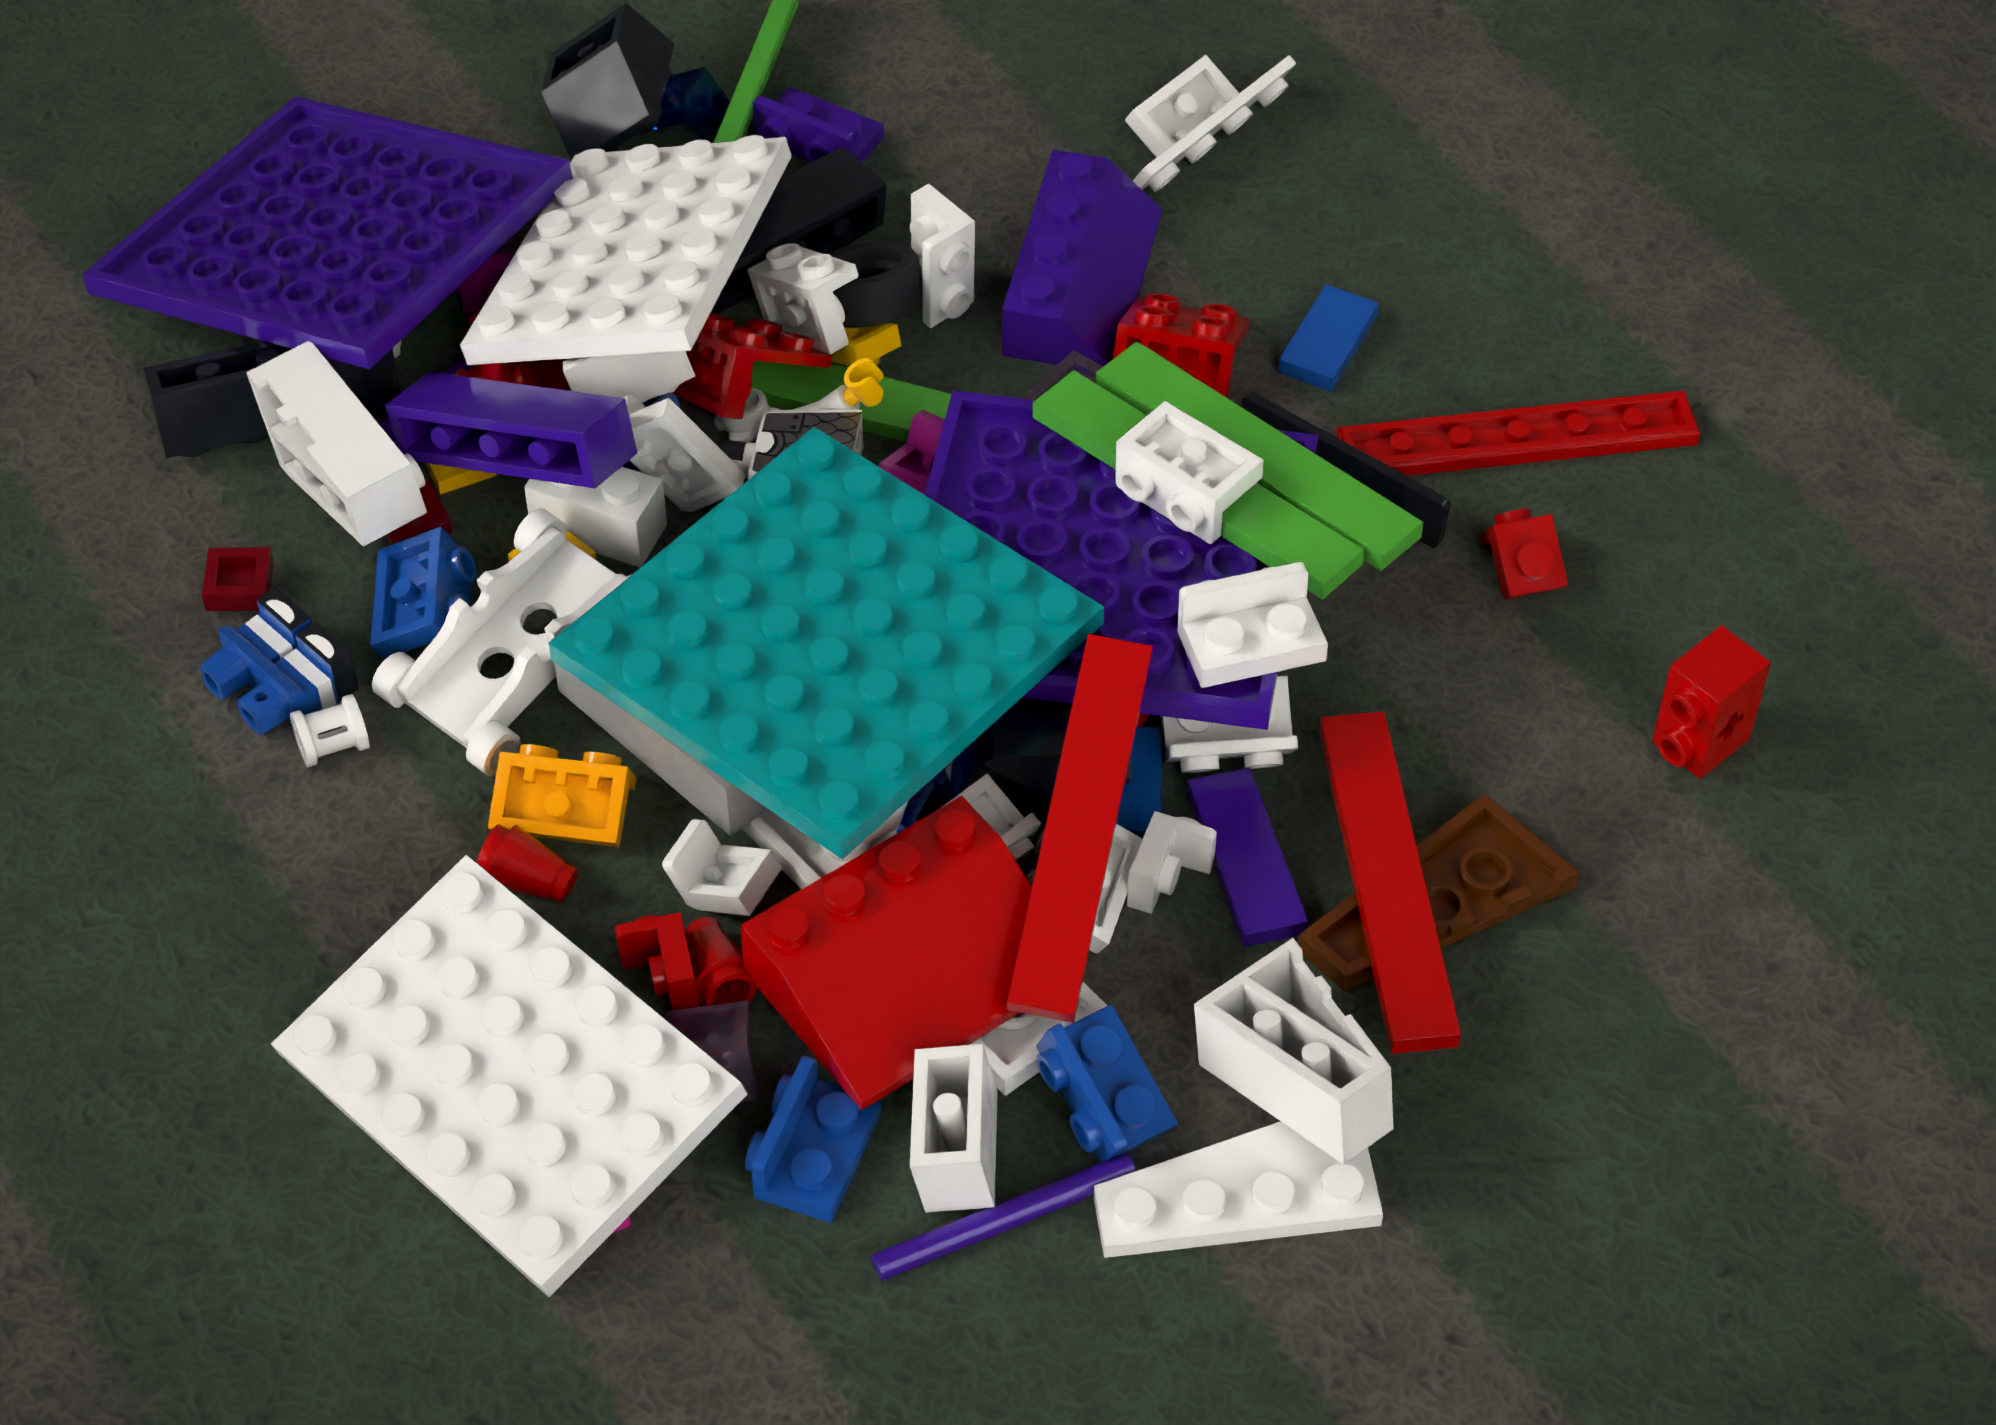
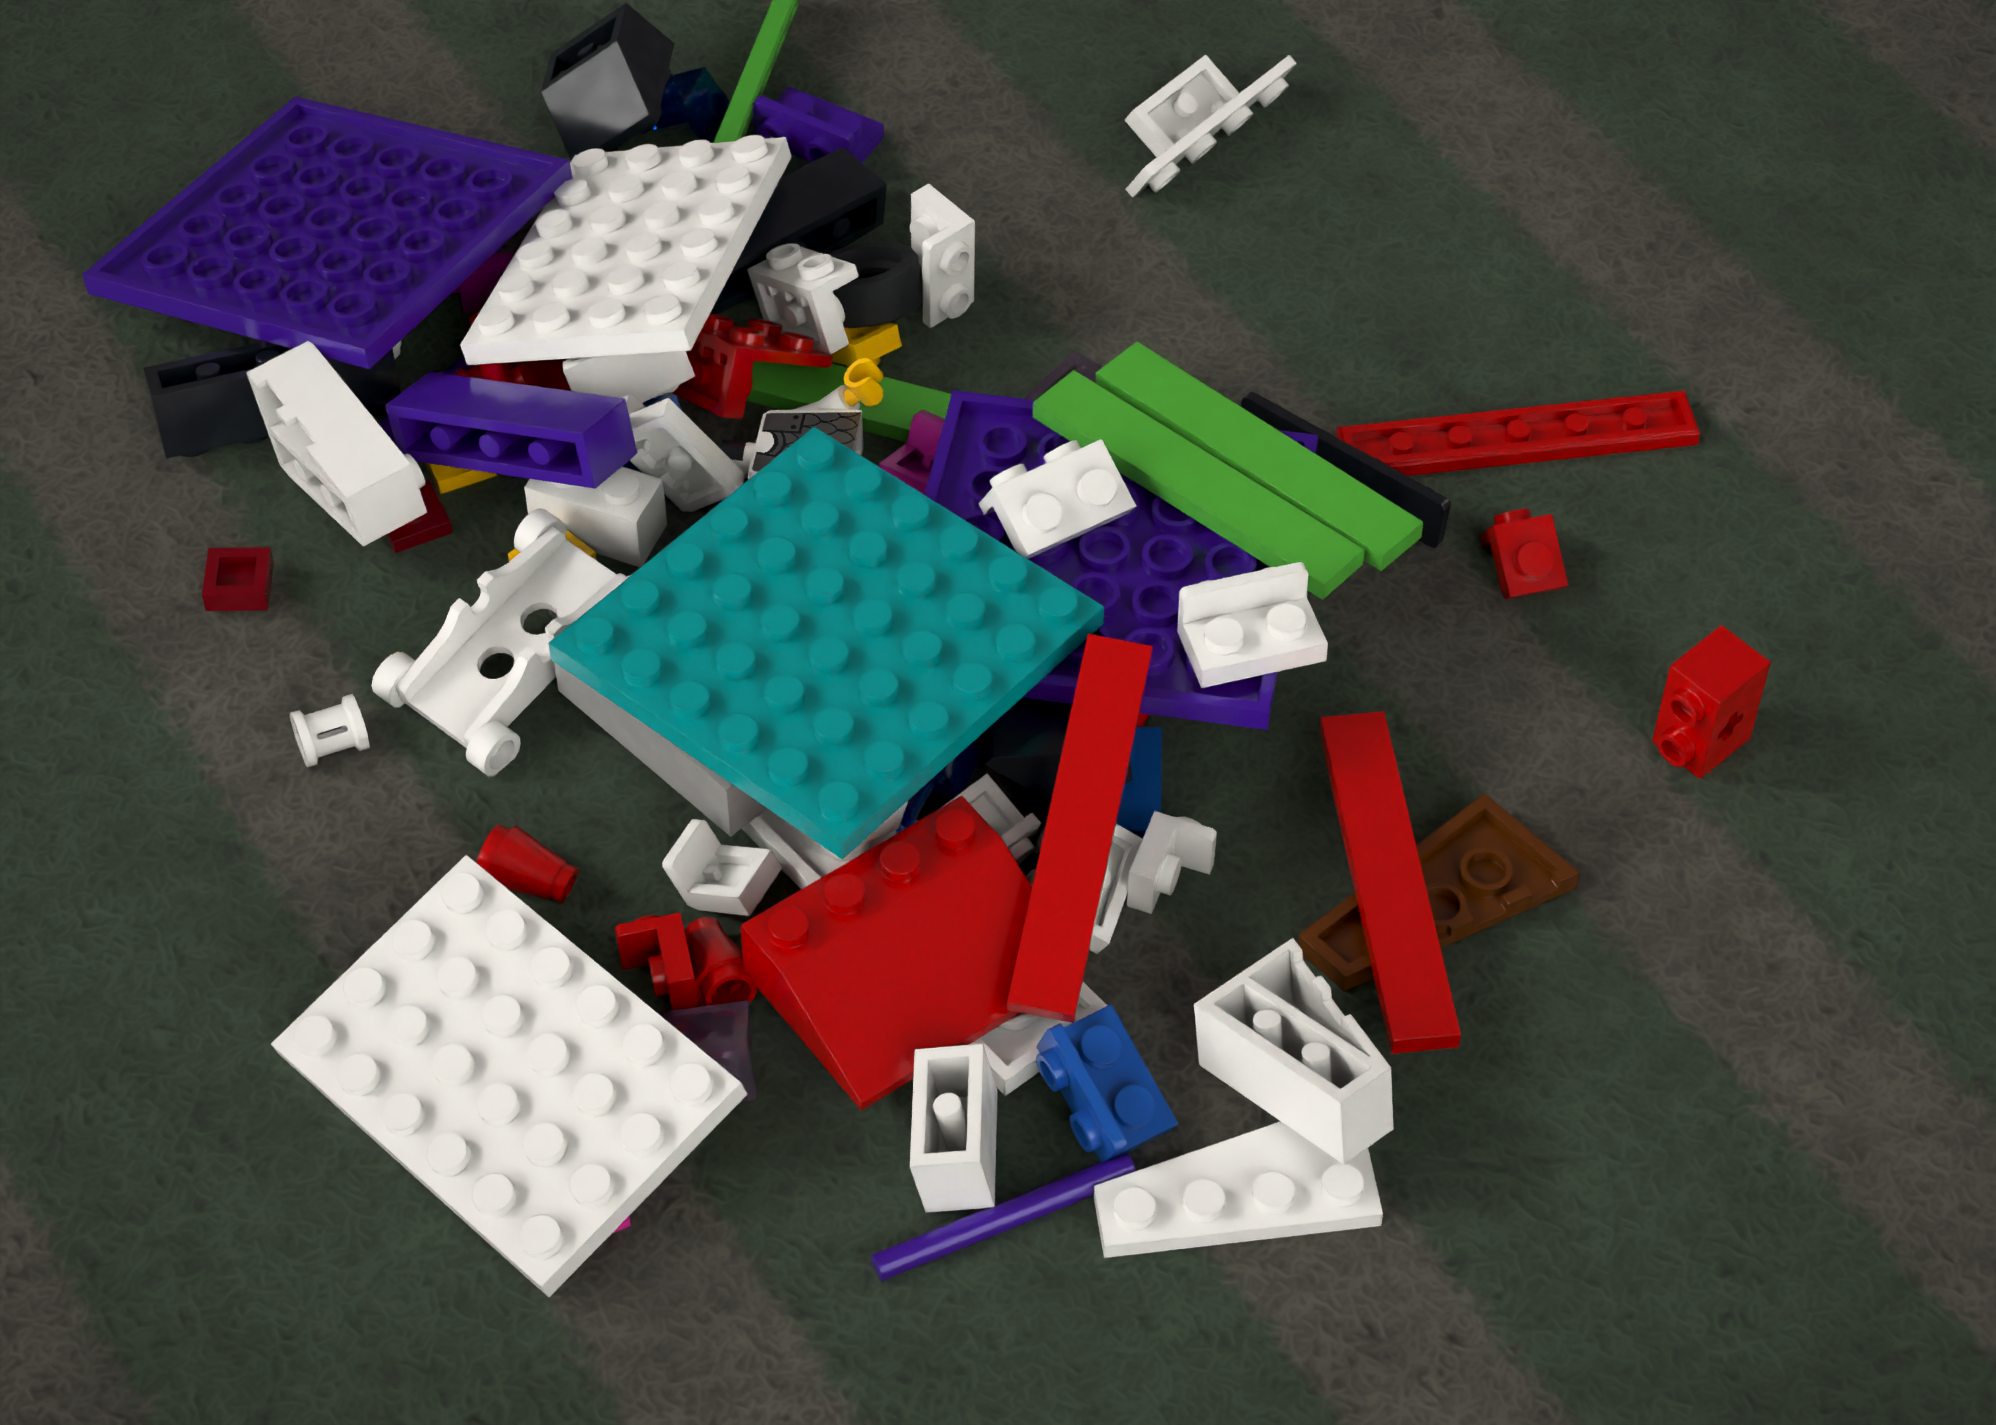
blue hips [199,587,359,736] -> none
blue bracket [370,527,477,659] -> none
light orange bracket [488,744,637,848] -> none
white plate [714,388,780,442] -> none
blue bracket [745,1055,882,1223] -> none
dark purple slope [1002,149,1162,372] -> none
red bracket [1113,293,1250,399] -> none
white bracket [1115,401,1264,544] -> none
white bracket [1160,676,1298,773] -> none
dark purple tile [1187,767,1308,947] -> none
blue tile [1278,284,1379,392] -> none
none -> white bracket [978,439,1136,559]

